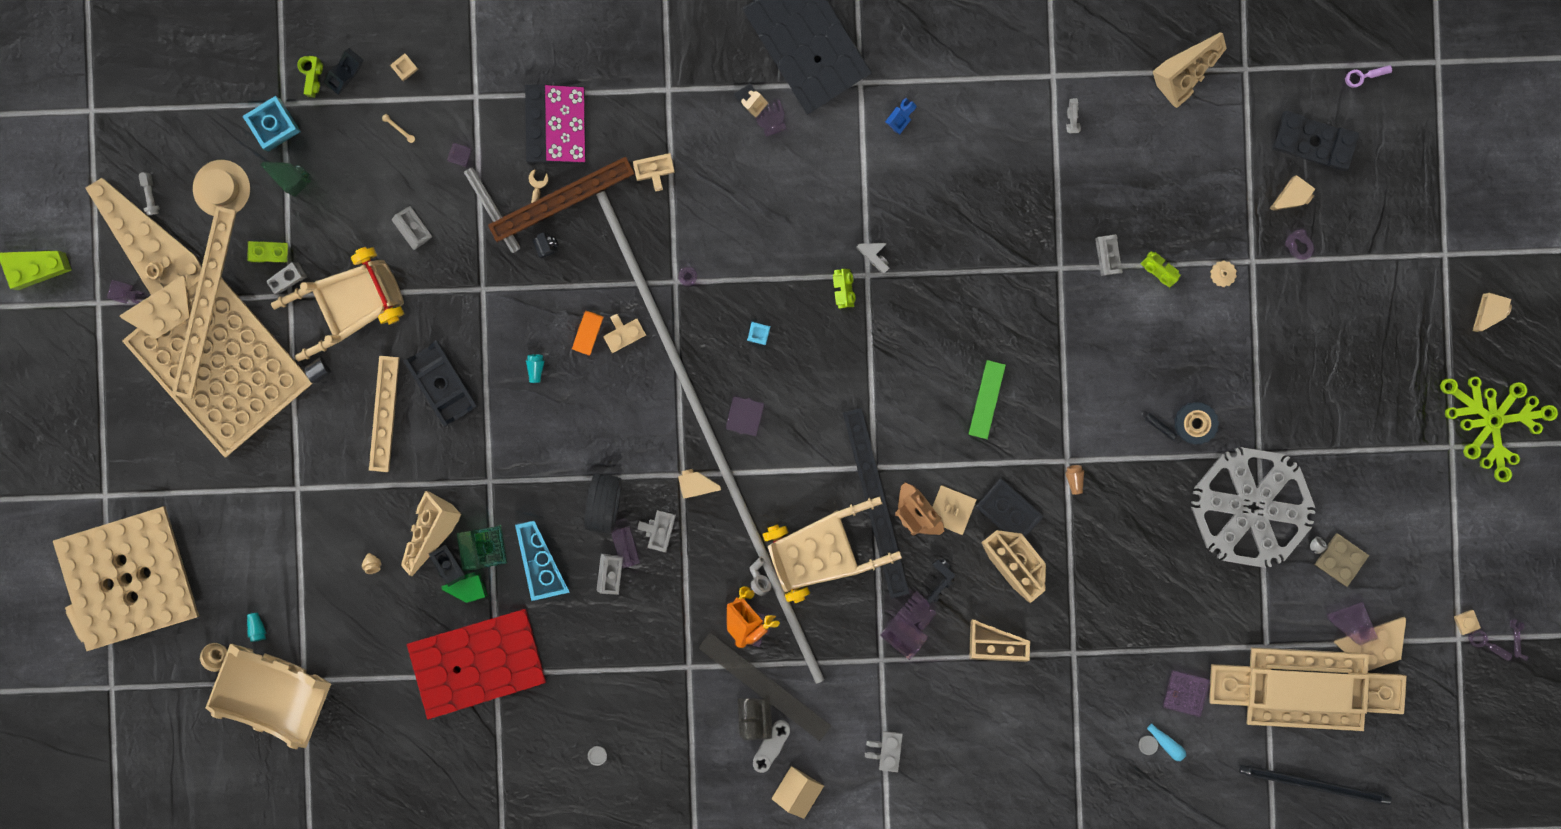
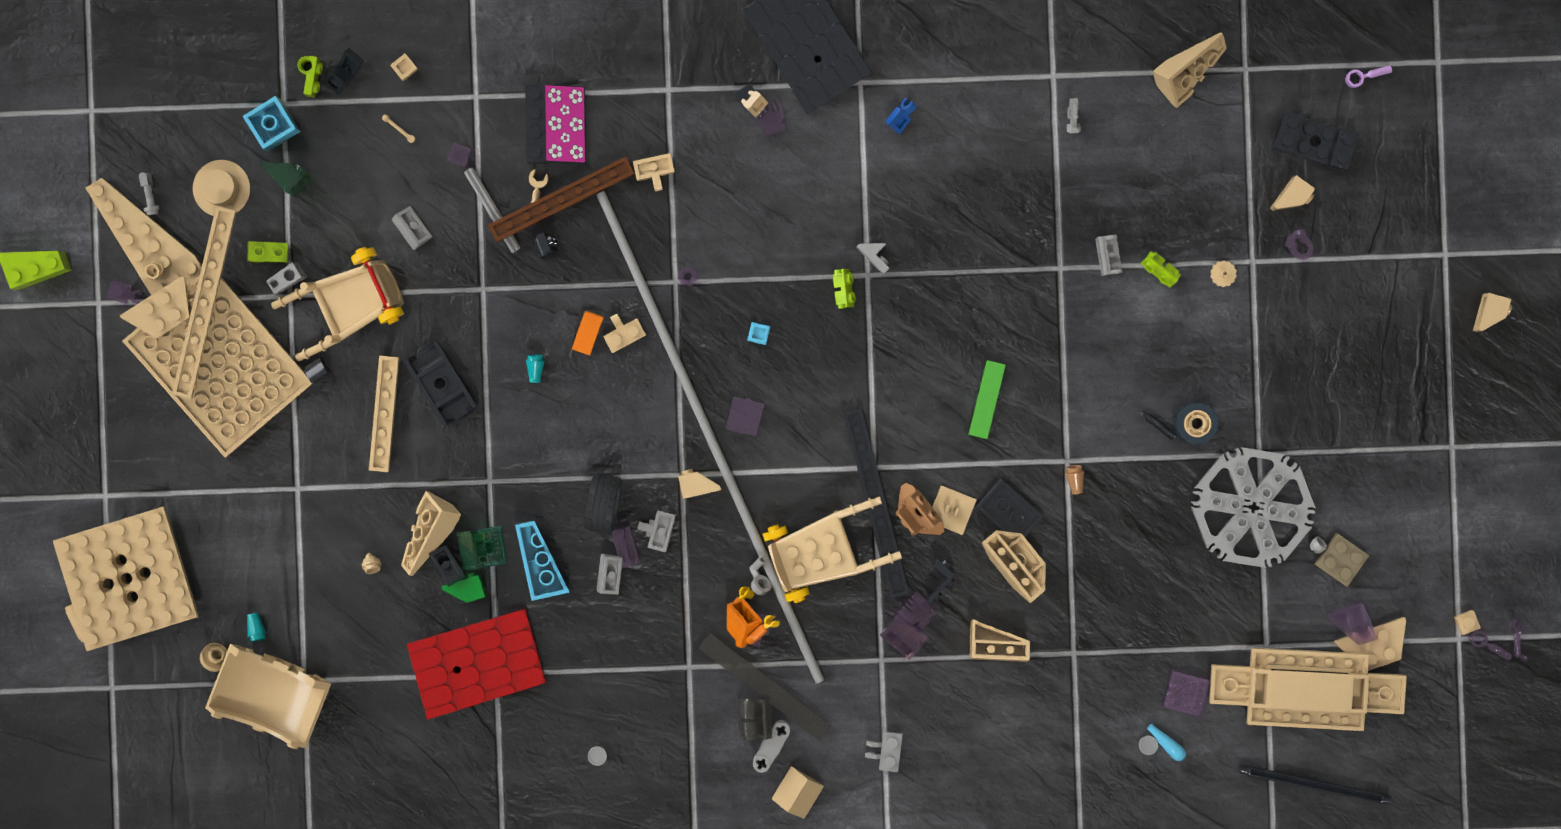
lime plant [1440,377,1558,482] -> none

